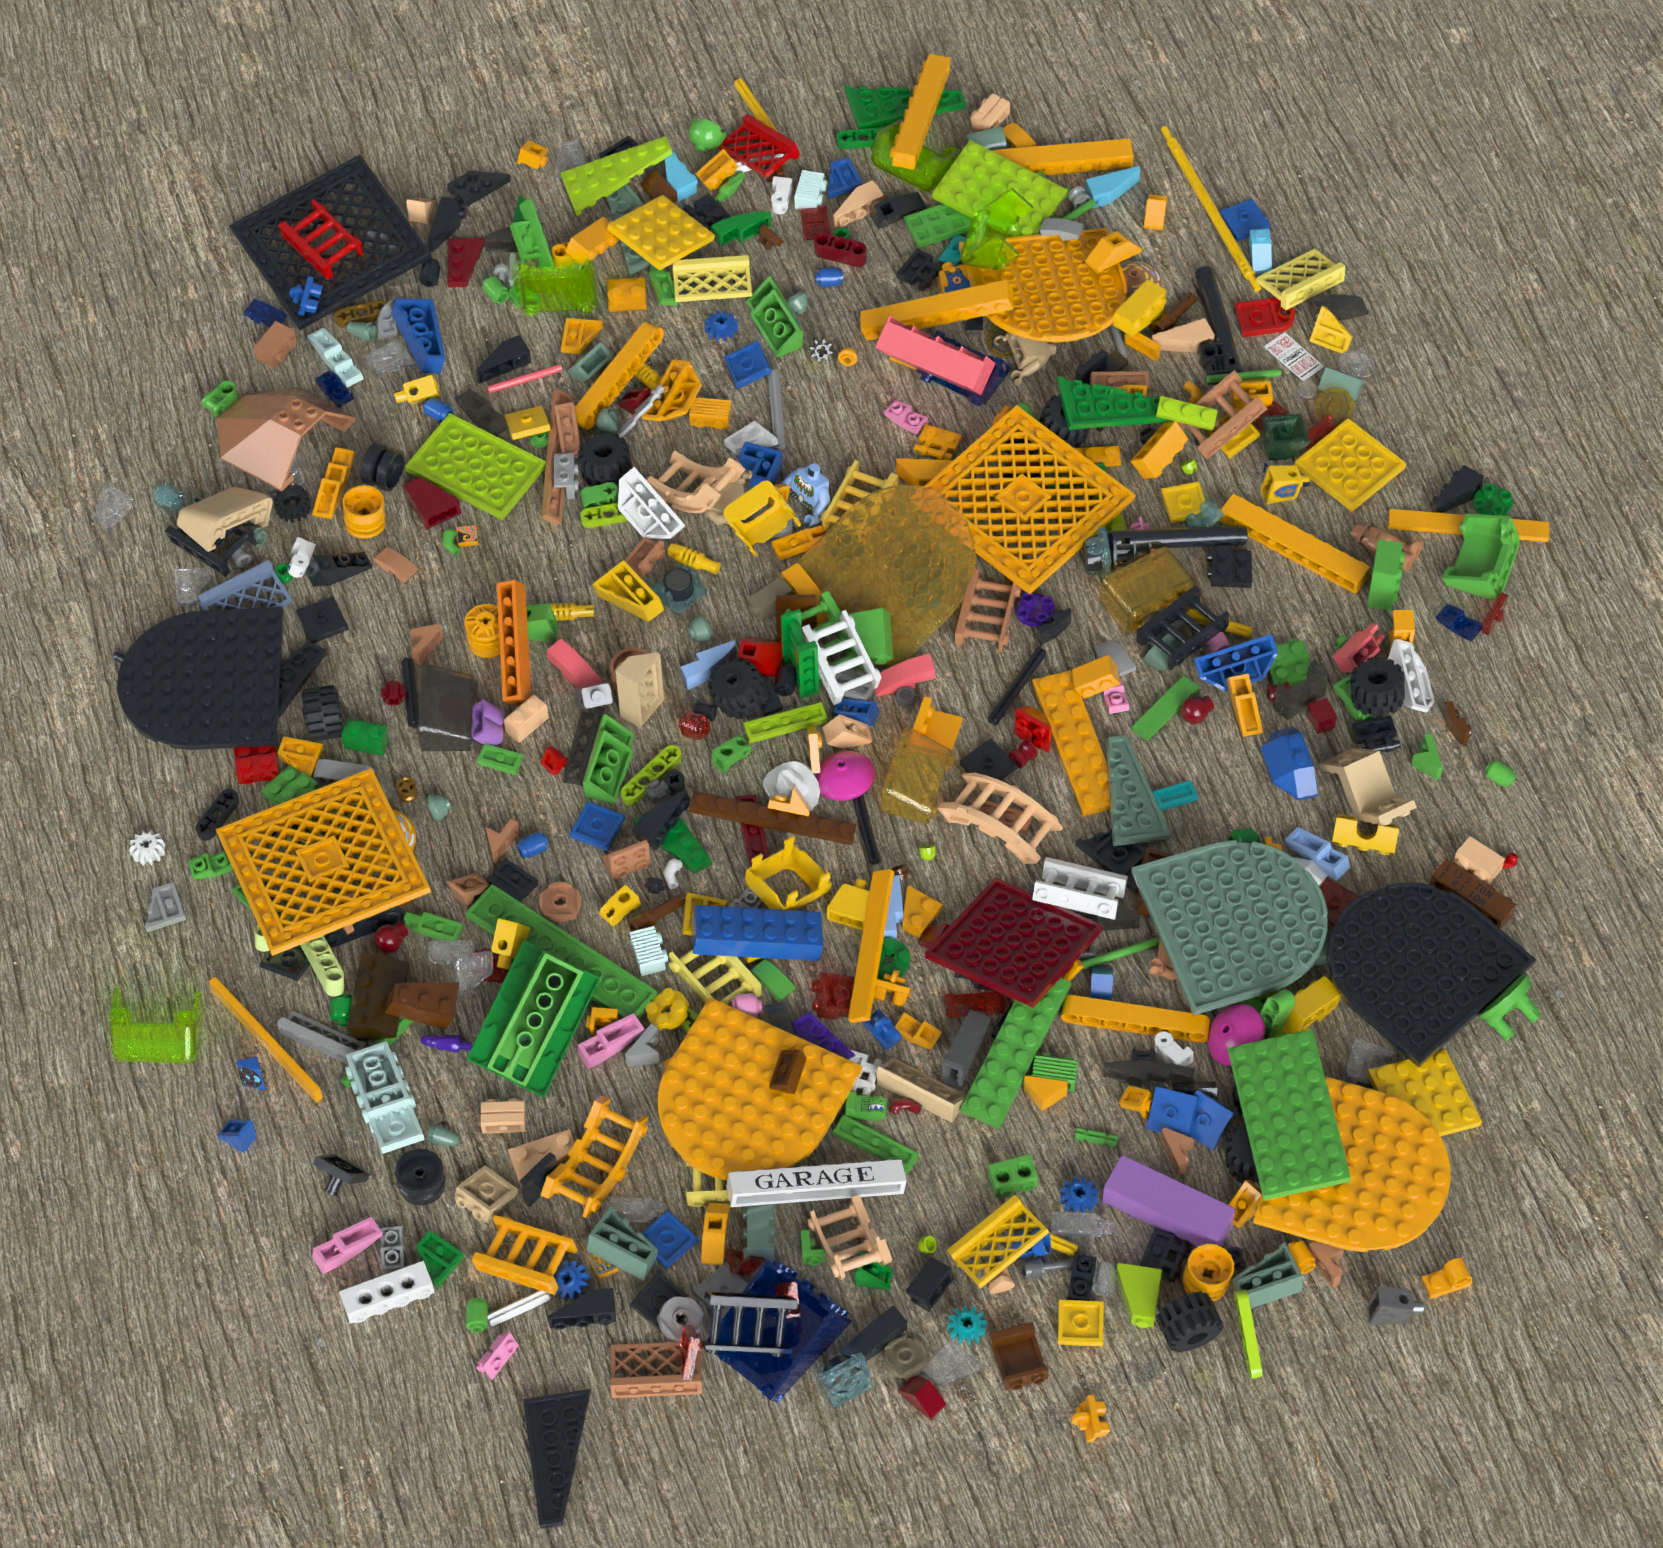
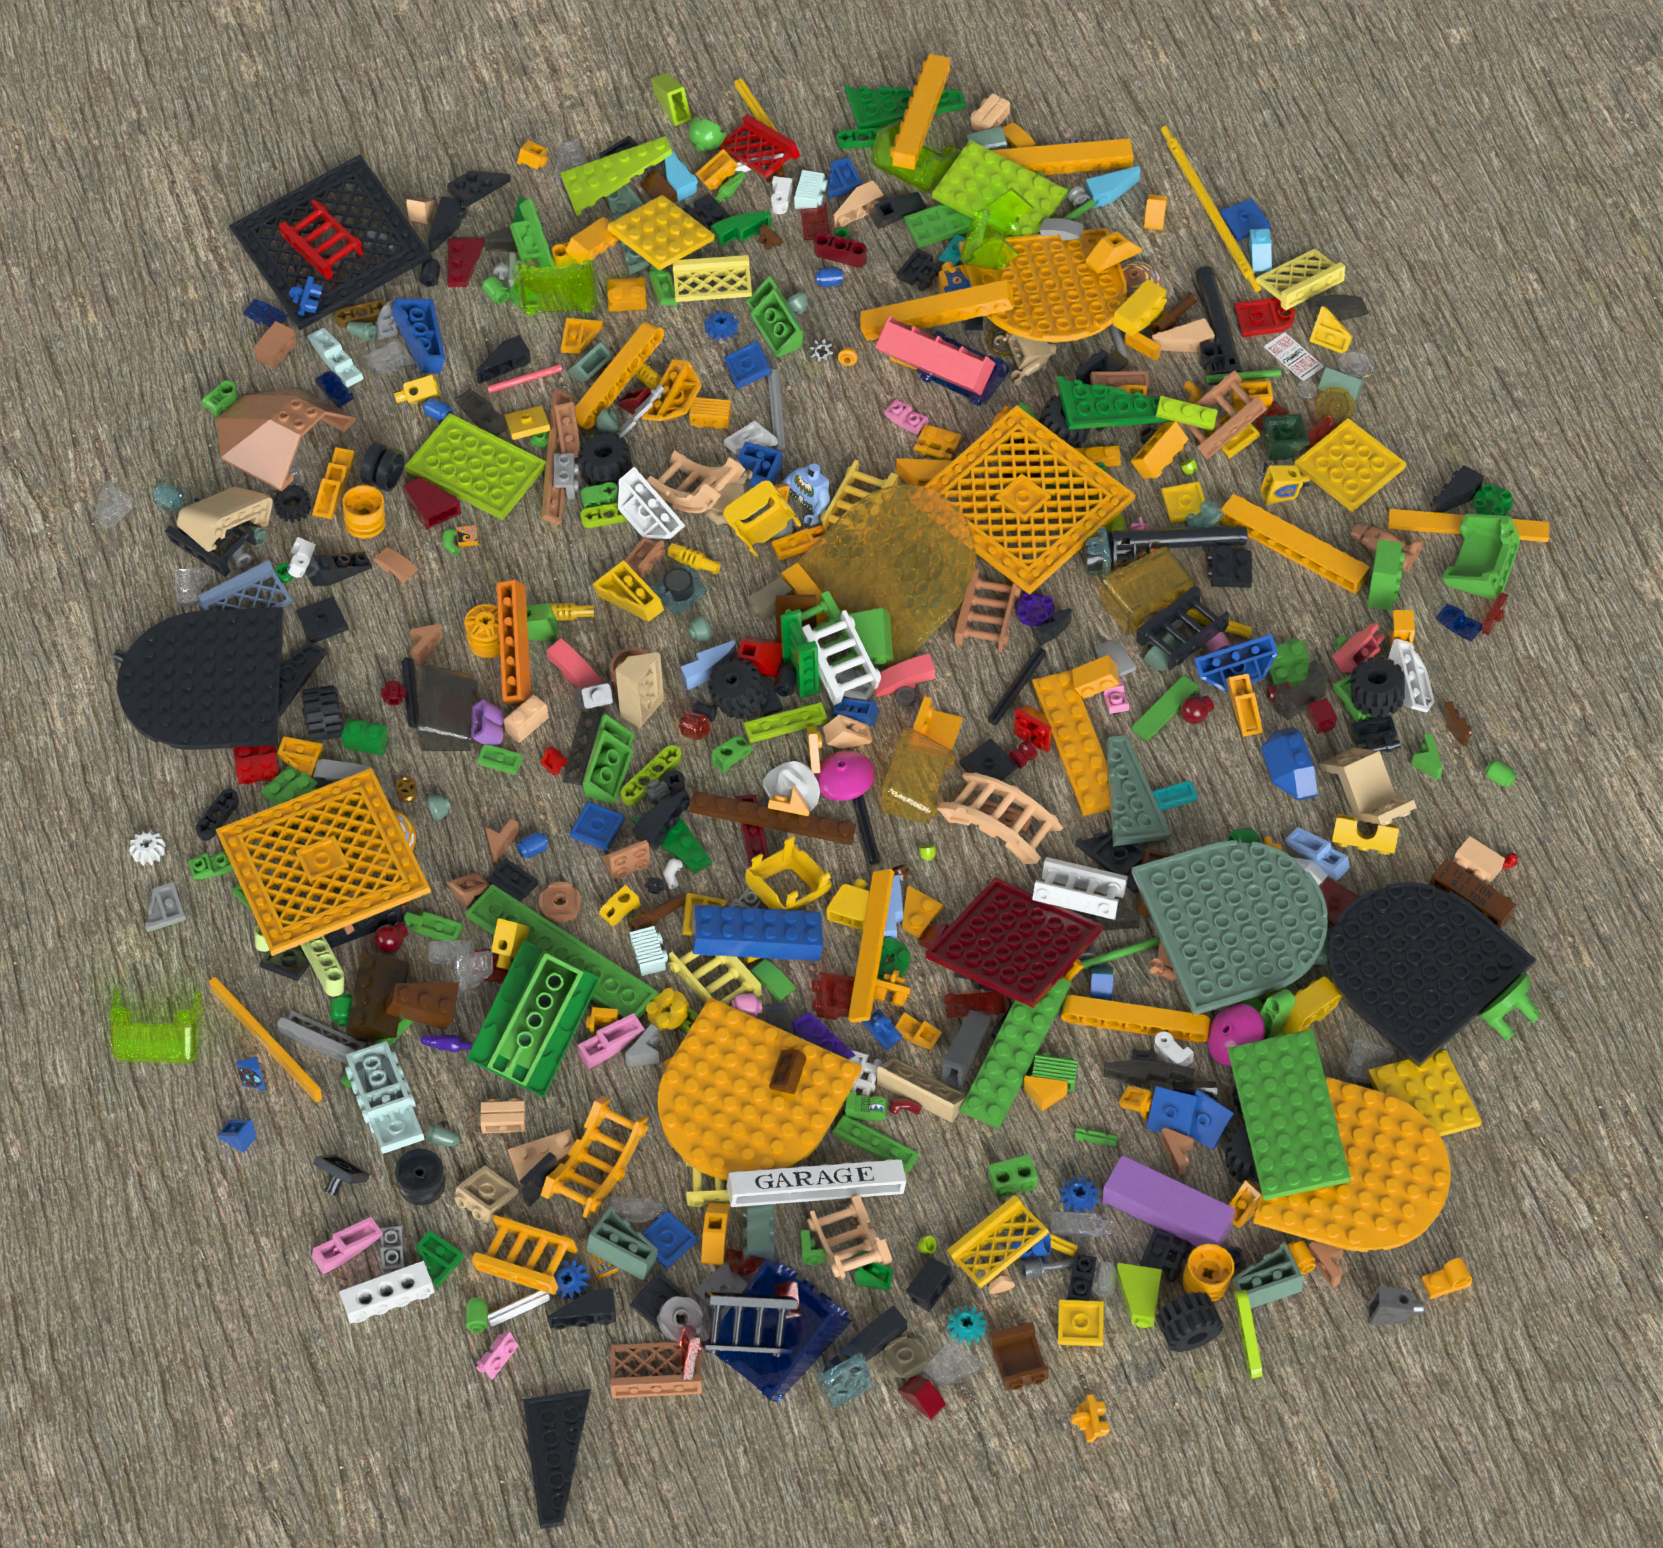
none -> lime slope [651,72,692,126]

